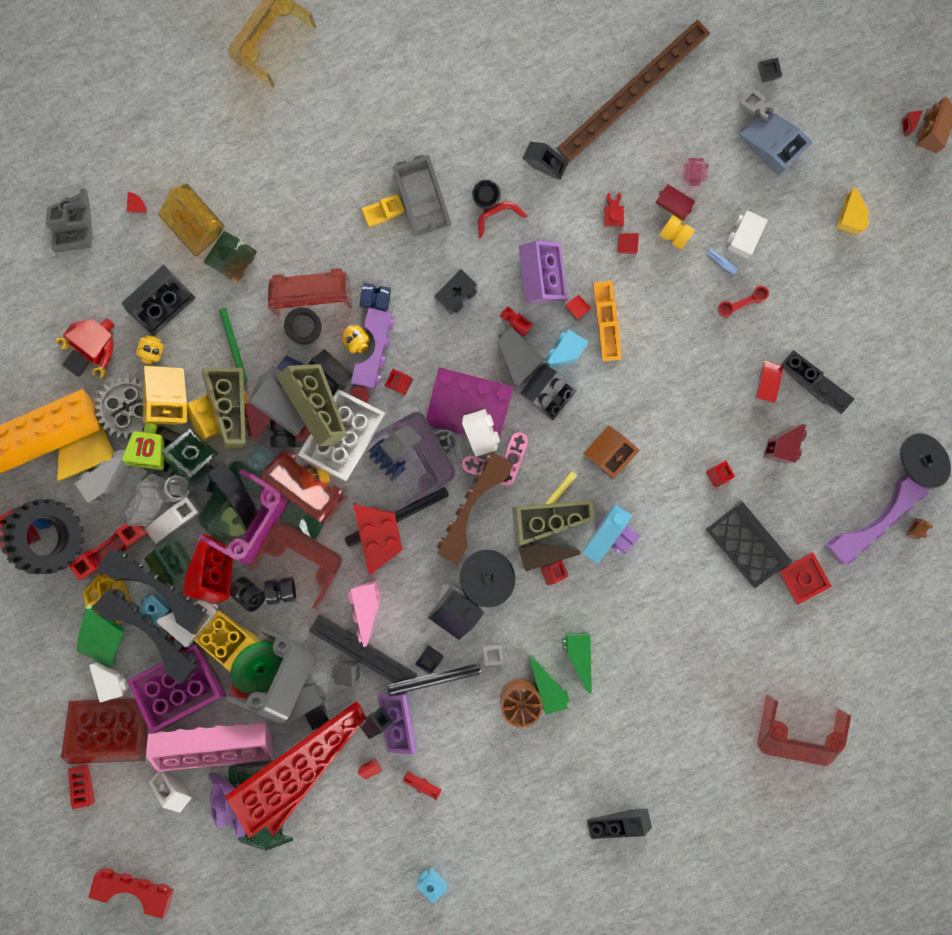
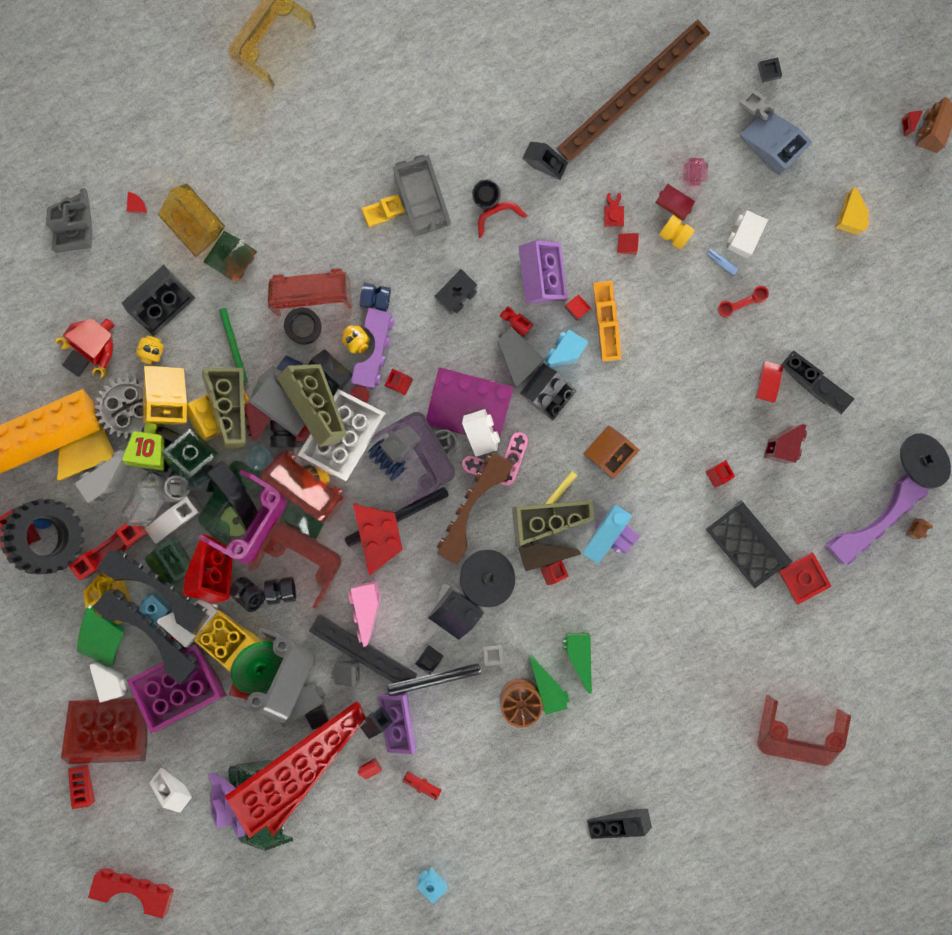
bright pink brick [146,722,273,772] -> none

